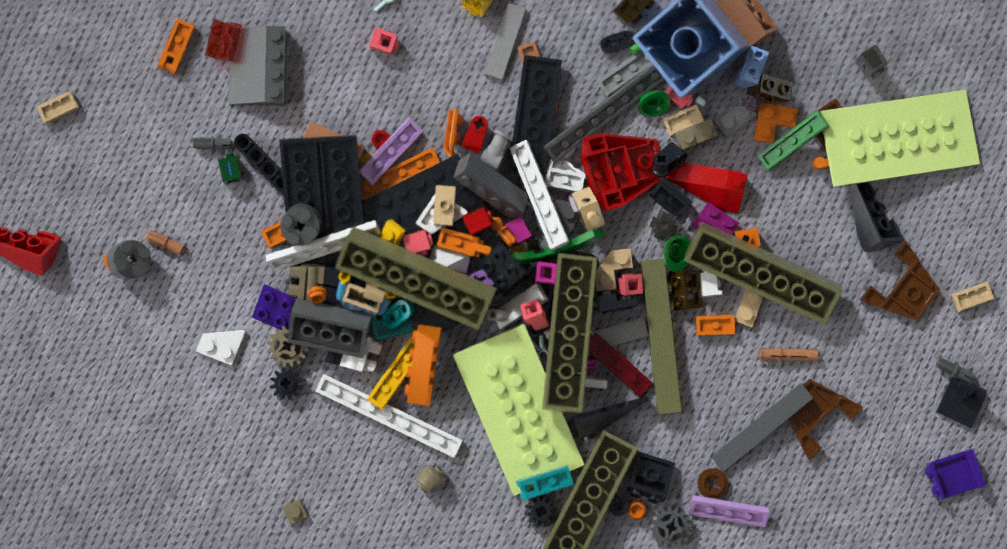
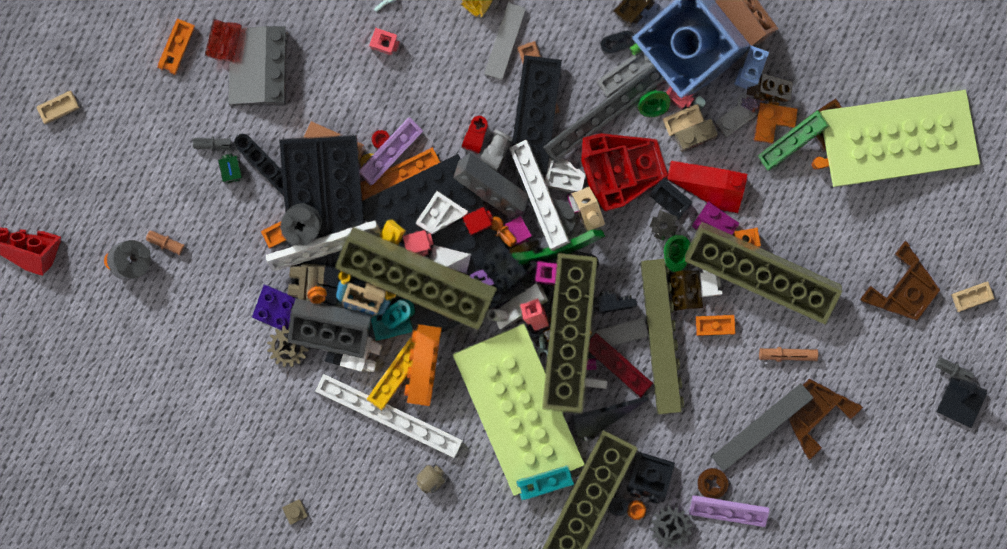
white wing [196,330,246,365] -> none
black gear [270,367,304,401] -> none
tan plate [433,185,456,226] -> none
orange hinge [437,228,492,258] -> none
orange piece [444,109,463,158] -> none
black gear [524,495,557,528] -> none
tan brick [595,248,633,293] -> none
coral brick [615,273,643,295] -> none
black piece [652,142,688,178] -> none
tan plate [735,289,763,328] -> none
black wedge [850,182,904,252] -> none
clear smoke brick [855,45,888,80] -> none
dark purple panel [925,449,986,500] -> none

